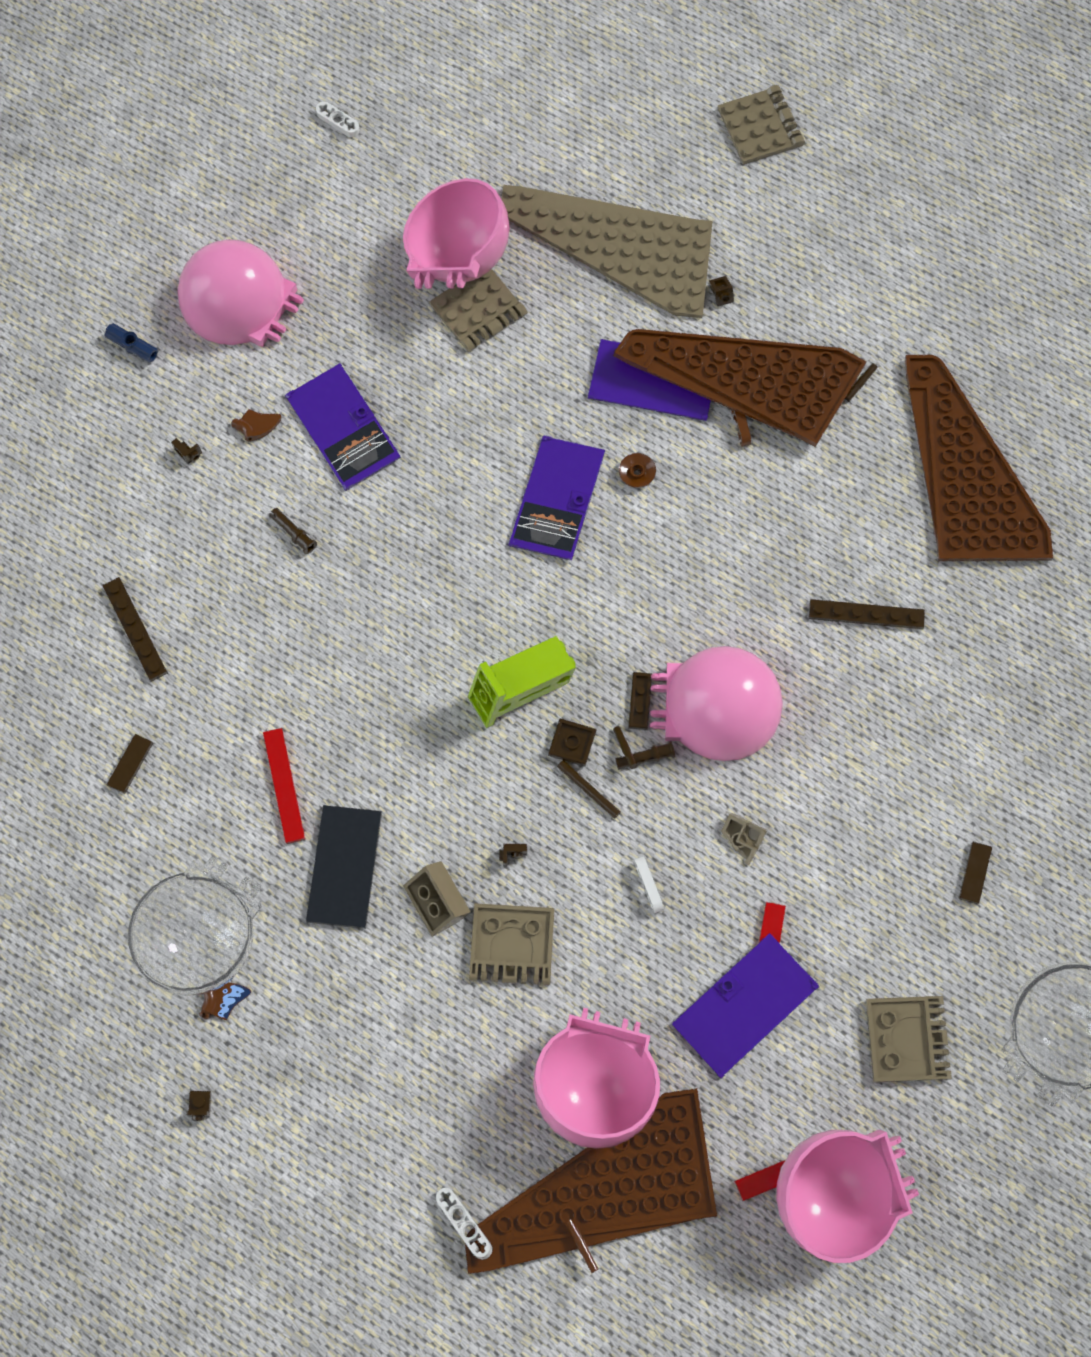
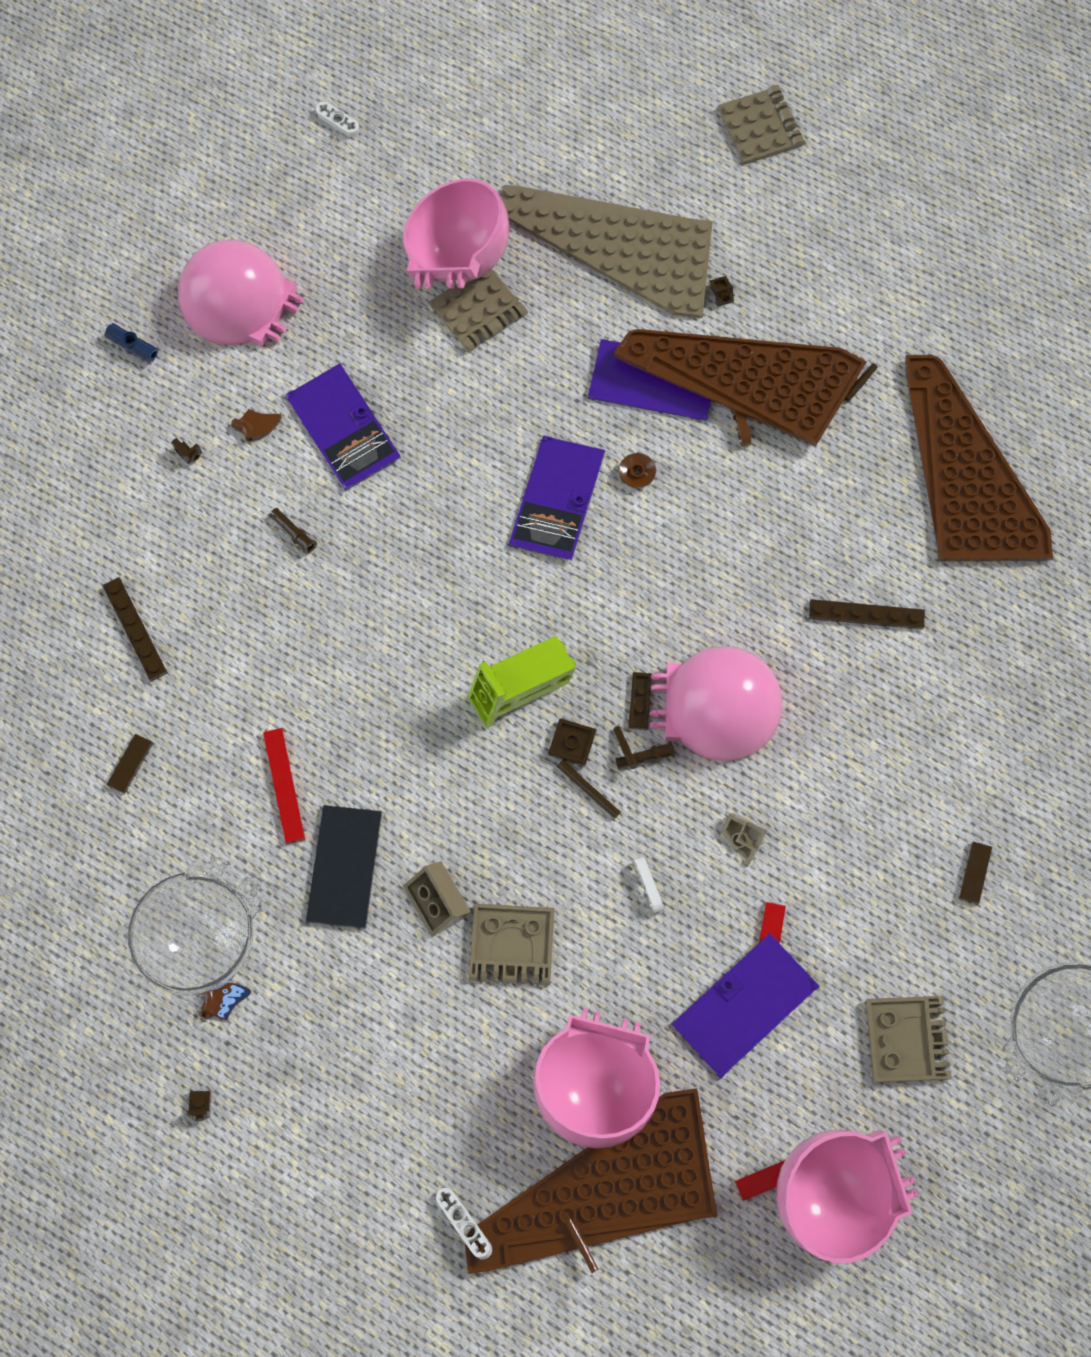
dark brown bracket [499,843,528,867] -> none

